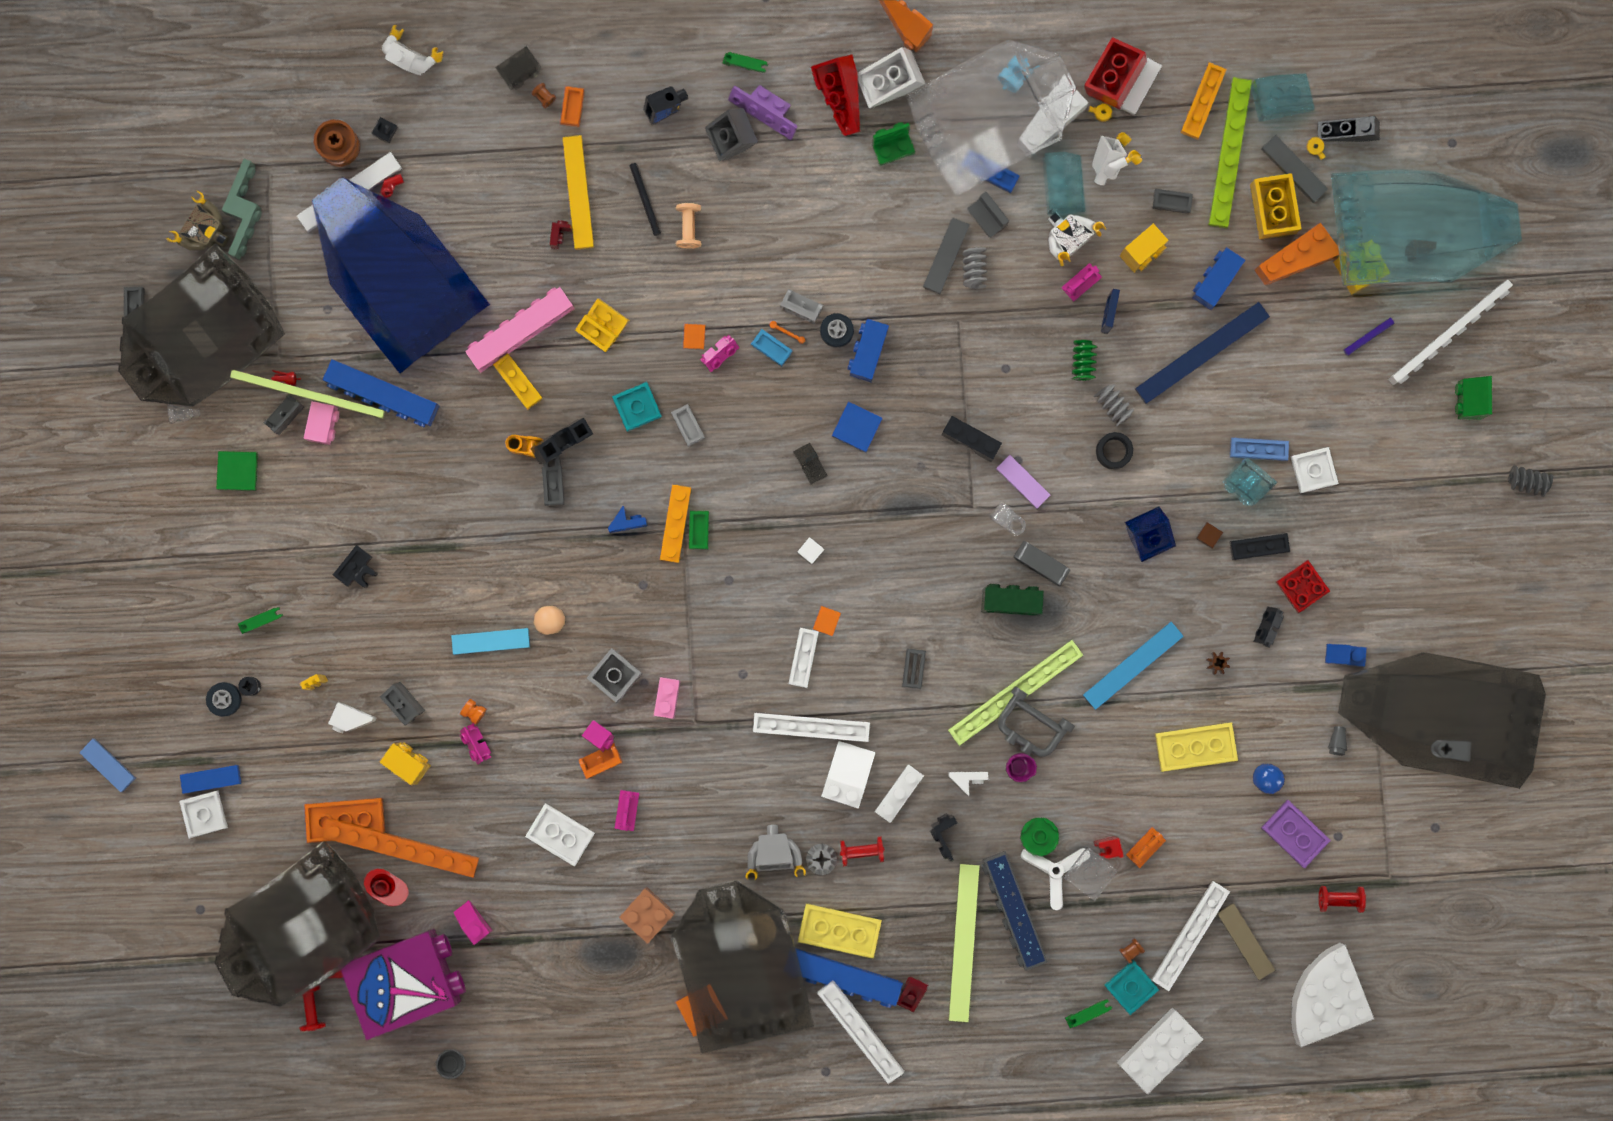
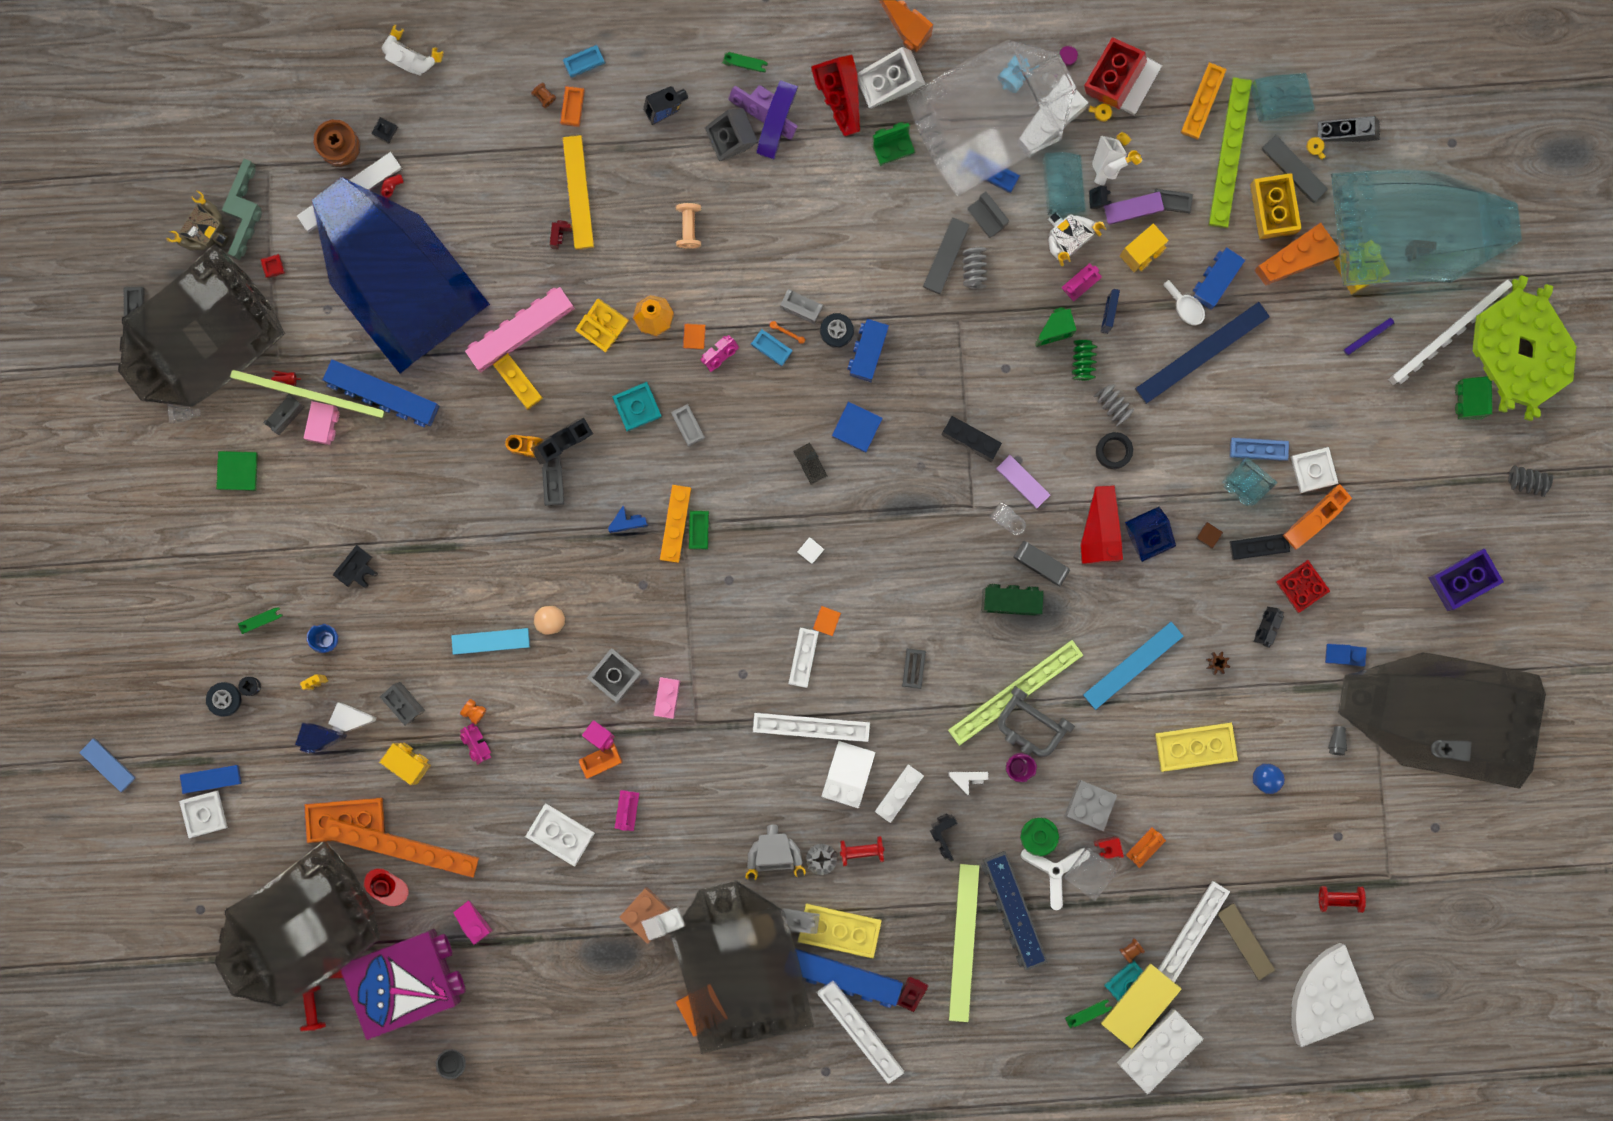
clear smoke brick [495,46,542,91] -> none
black bar [629,163,661,236] -> none
medium lavender tile [1261,800,1331,868] -> none
none -> red tile [260,254,285,279]
none -> clear blue slope [295,723,347,753]
none -> blue hair [306,624,338,653]
none -> dark azure tile [563,45,605,78]
none -> light orange cone [633,295,674,336]
none -> white slope [642,907,685,940]
none -> dark purple slope [756,80,798,159]
none -> light grey hinge [774,908,820,934]
none -> green slope [1035,307,1077,347]
none -> magenta tile [1058,46,1078,66]
none -> light grey brick [1064,780,1117,831]
none -> red wedge [1080,485,1123,564]
none -> black tile [1089,186,1112,209]
none -> light yellow tile [1101,963,1181,1049]
none -> medium lavender tile [1104,192,1164,225]
none -> white piece [1163,280,1205,325]
none -> orange slope [1283,484,1352,550]
none -> dark purple brick [1428,548,1504,611]
none -> lime plate [1472,275,1576,421]

